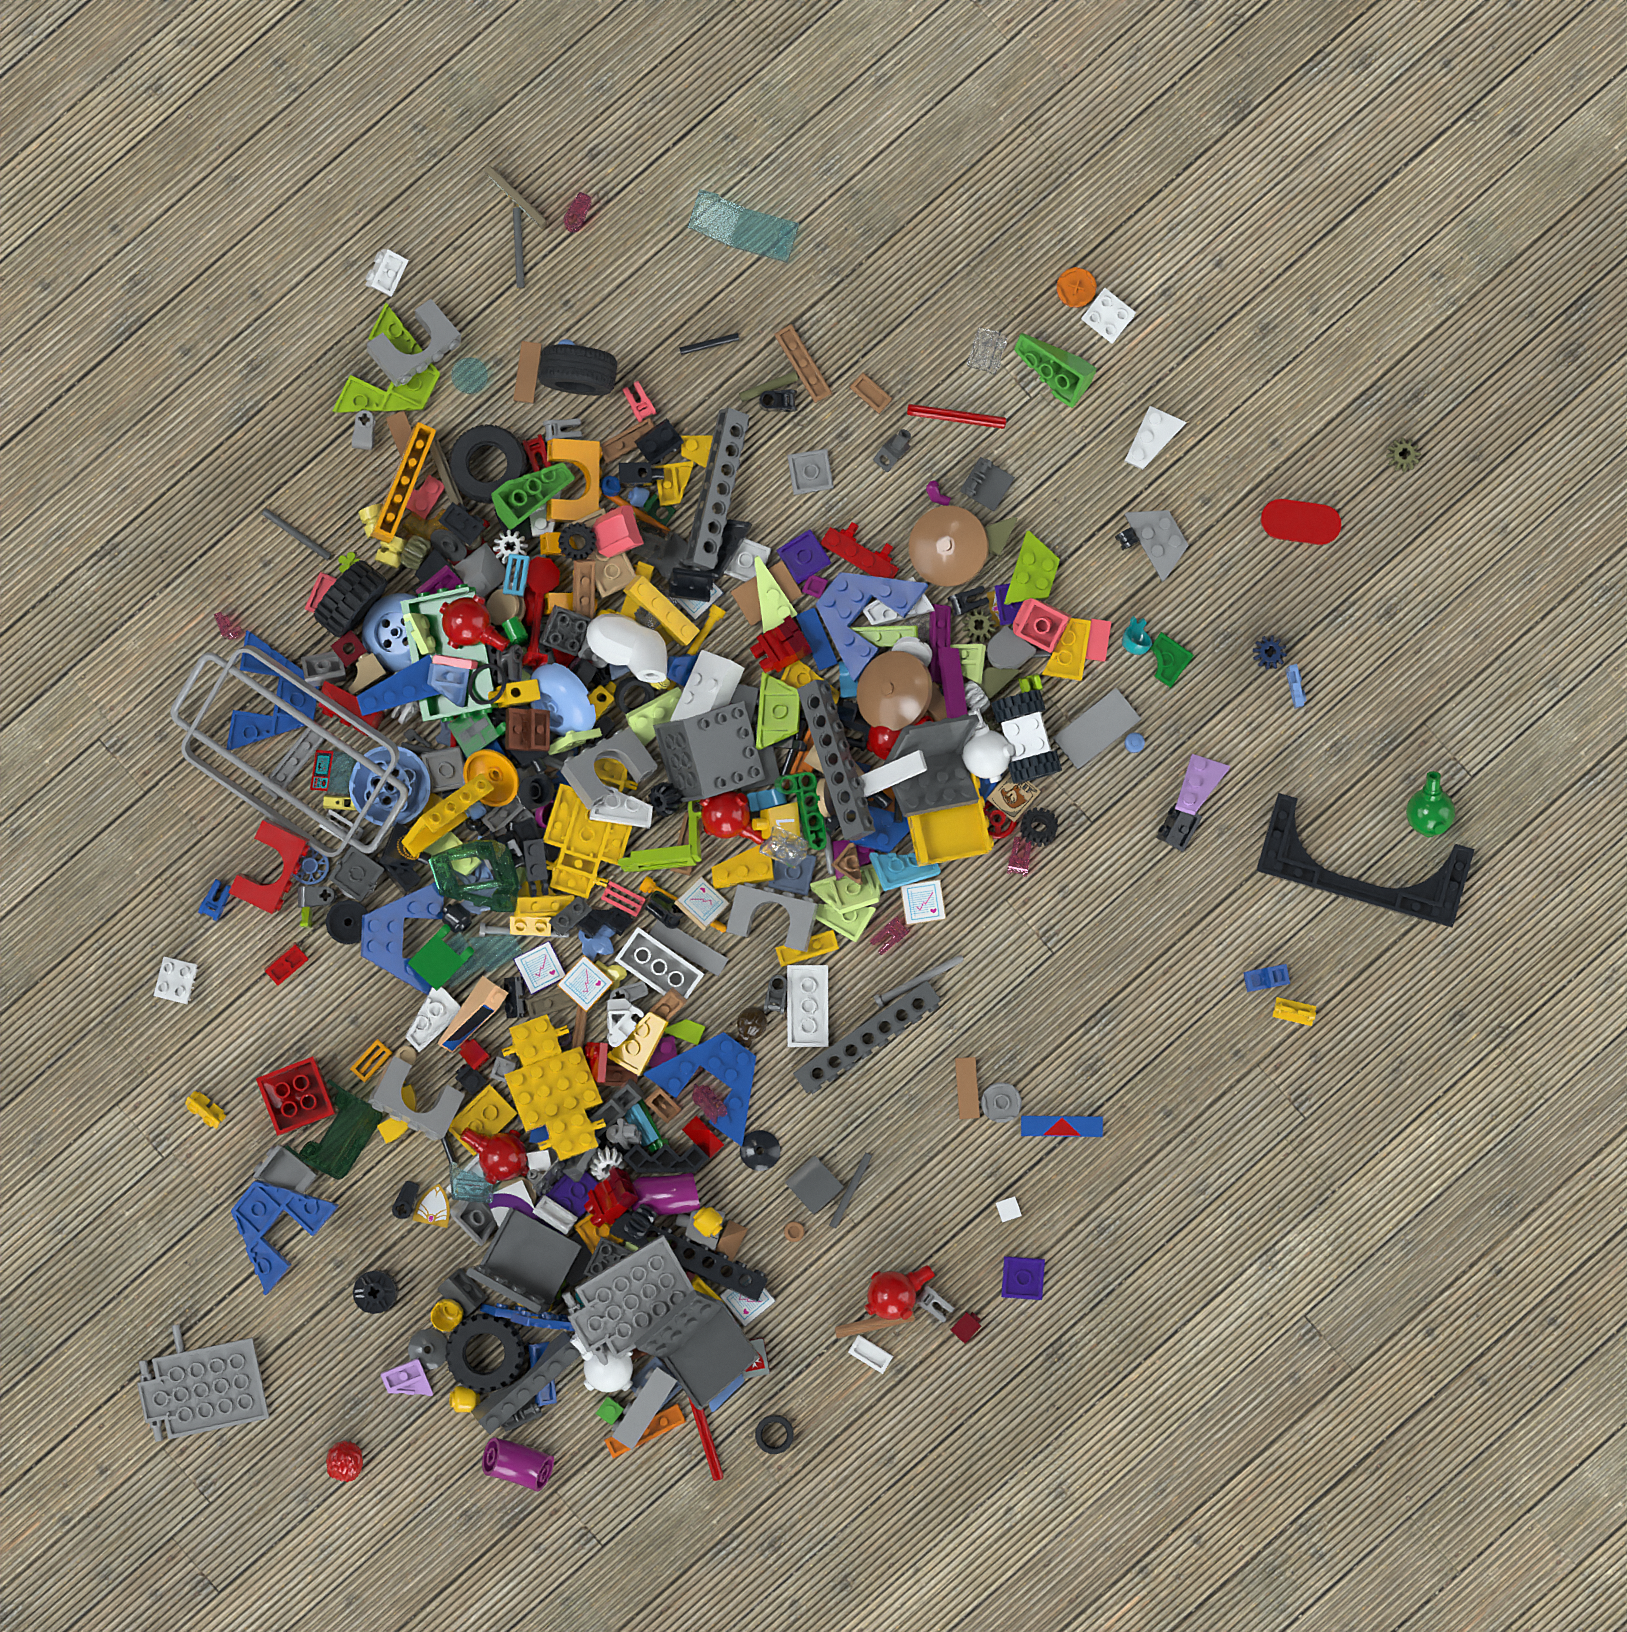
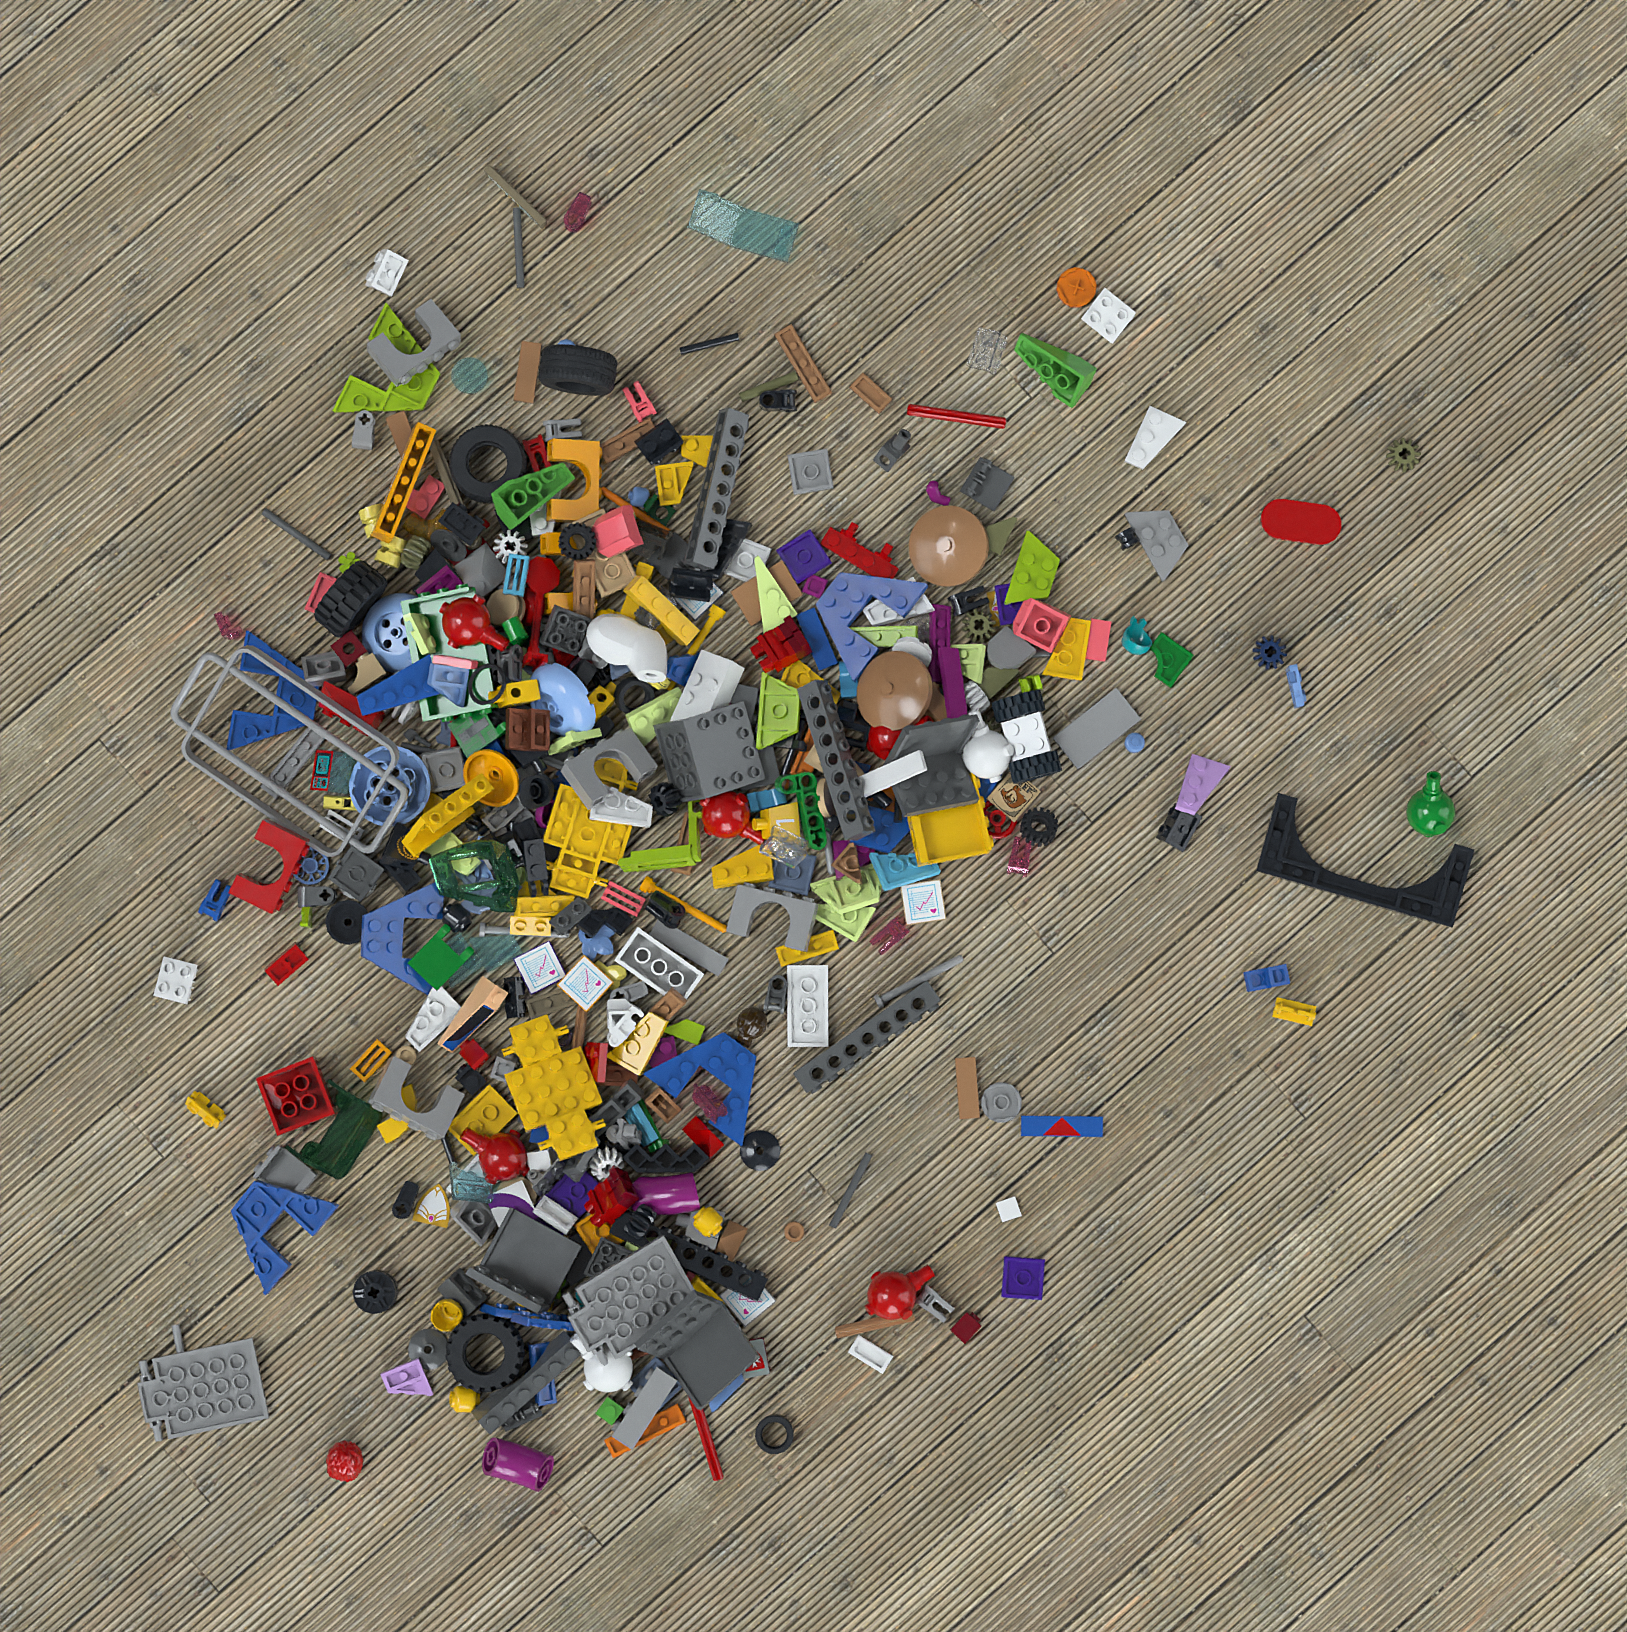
medium blue piece [464,800,486,820] -> none
blue tile [600,476,621,497] -> none
black torso [618,462,664,488] -> none
white tile [675,876,730,931] -> none
dark grey slope [785,1155,844,1215] -> none

